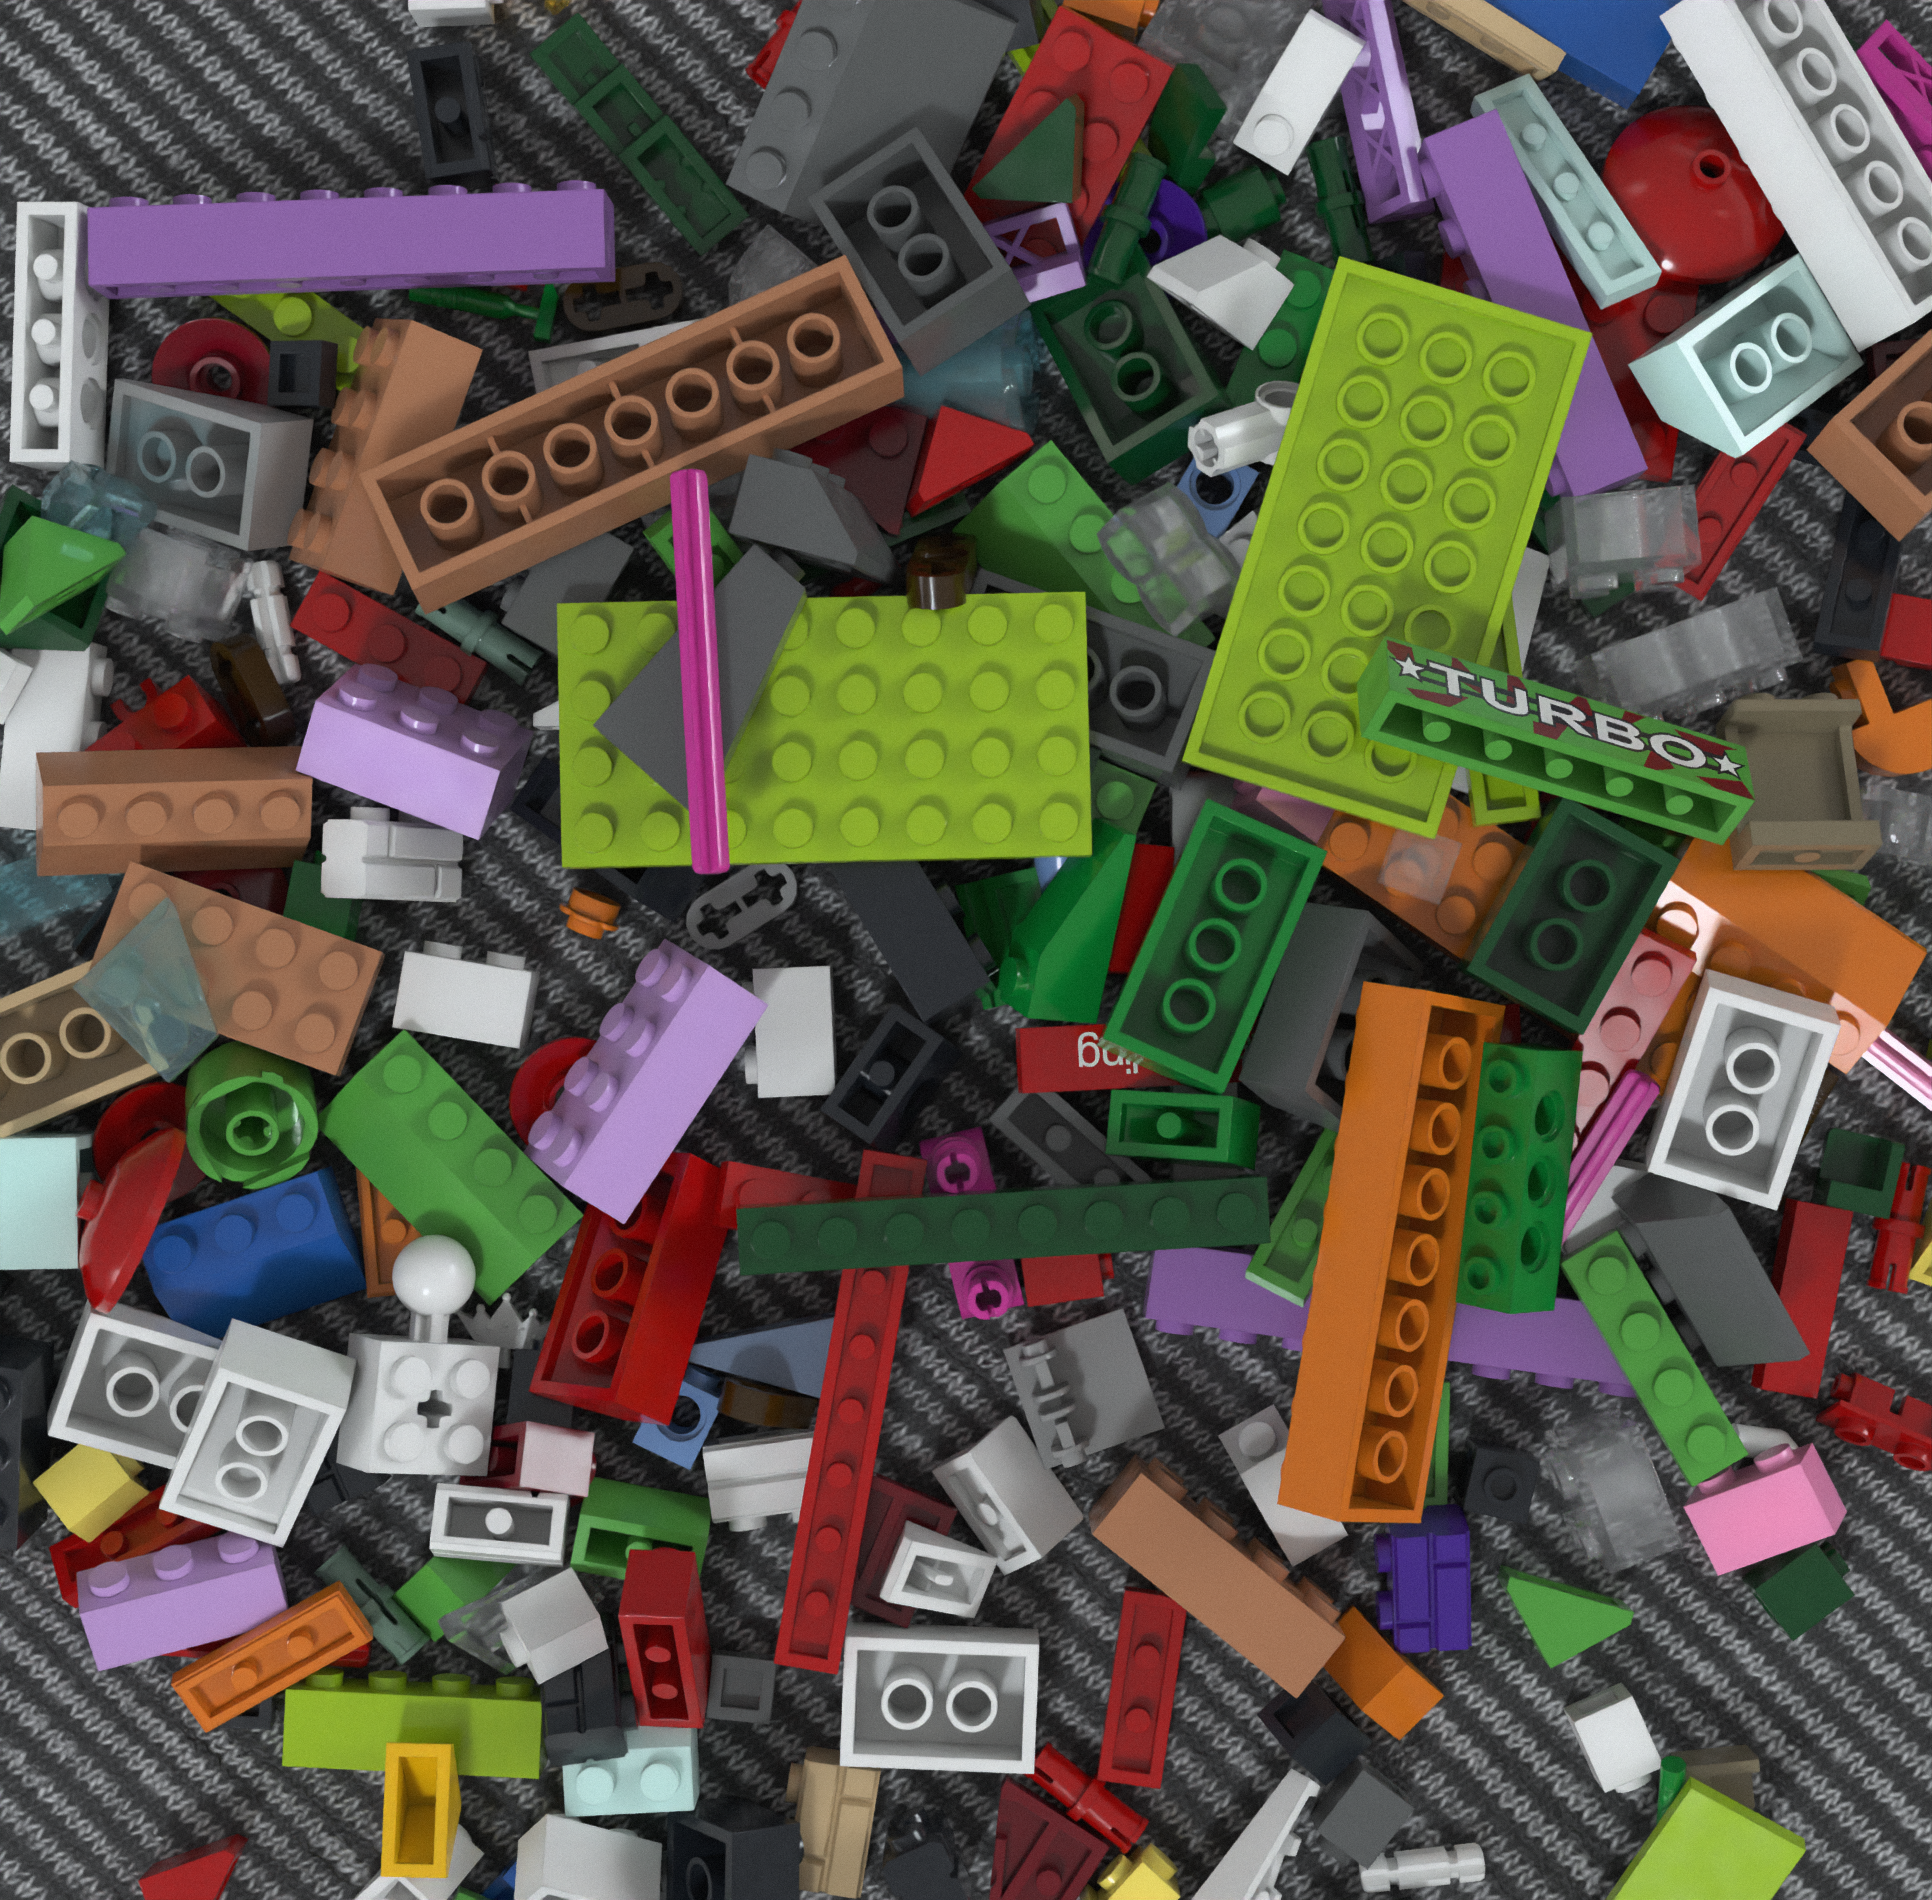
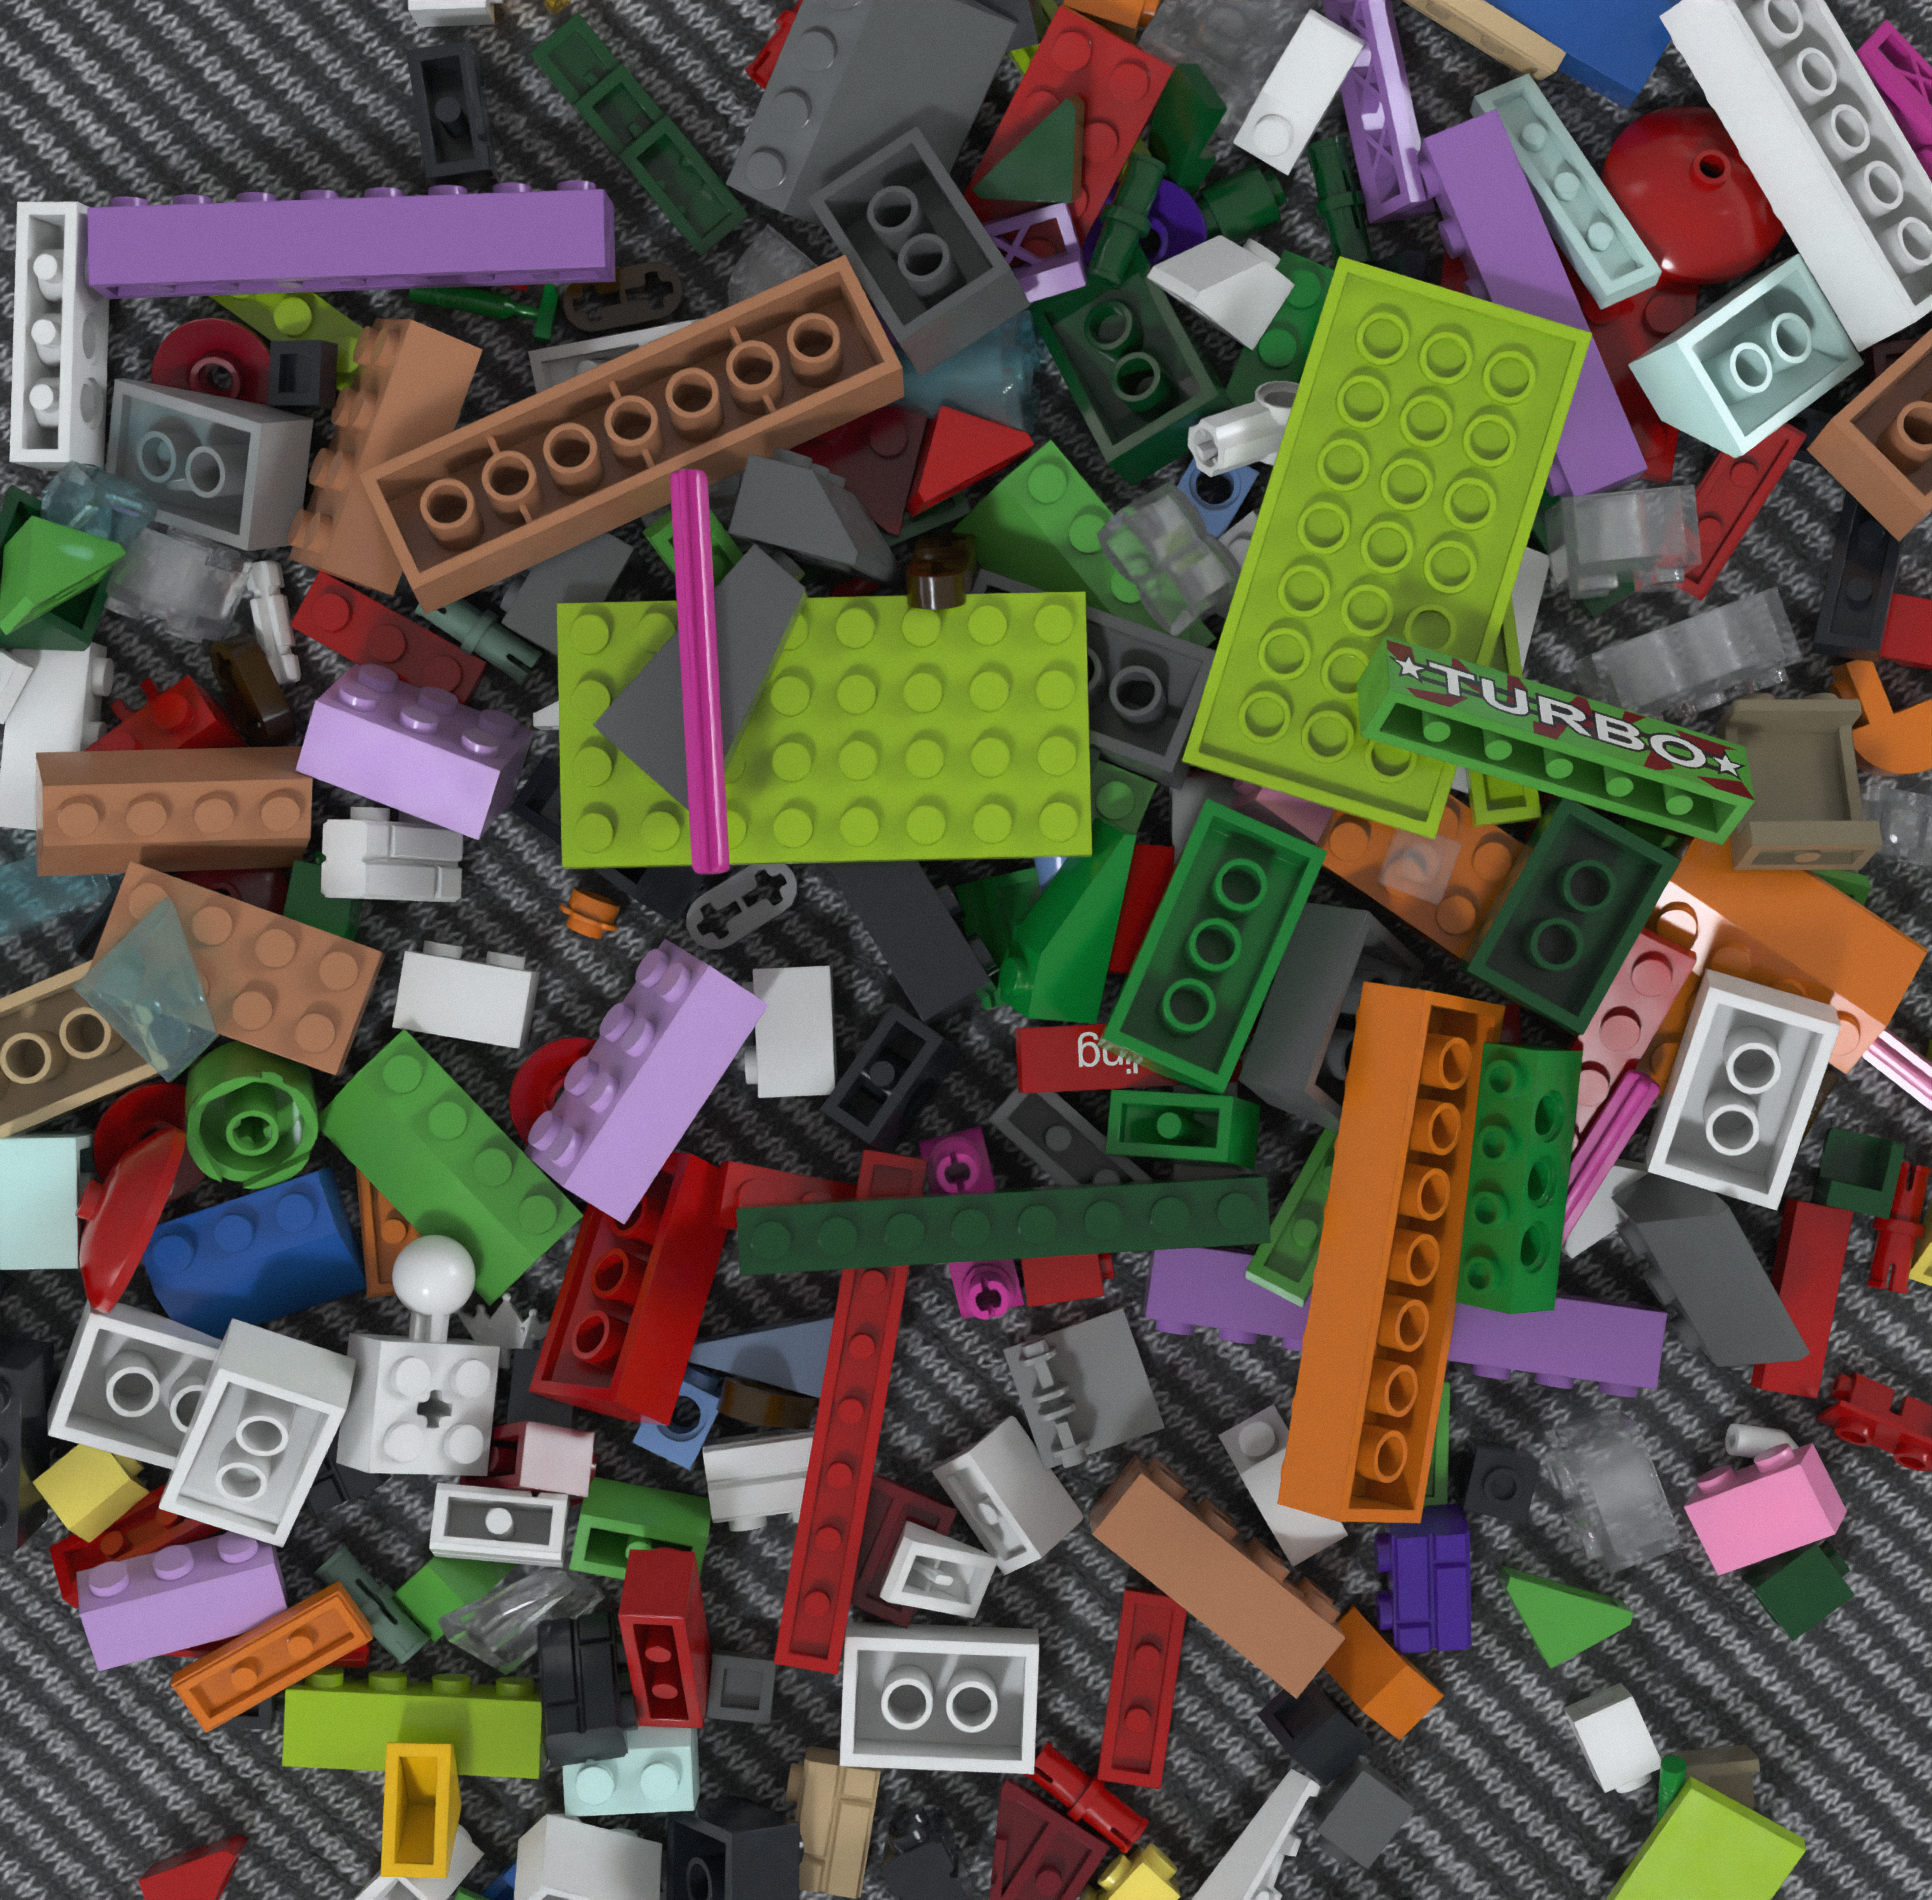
white brick [499,1567,608,1685] -> none
white axle [1359,1843,1485,1893] -> none
bright green plate [1559,1228,1749,1487] -> none

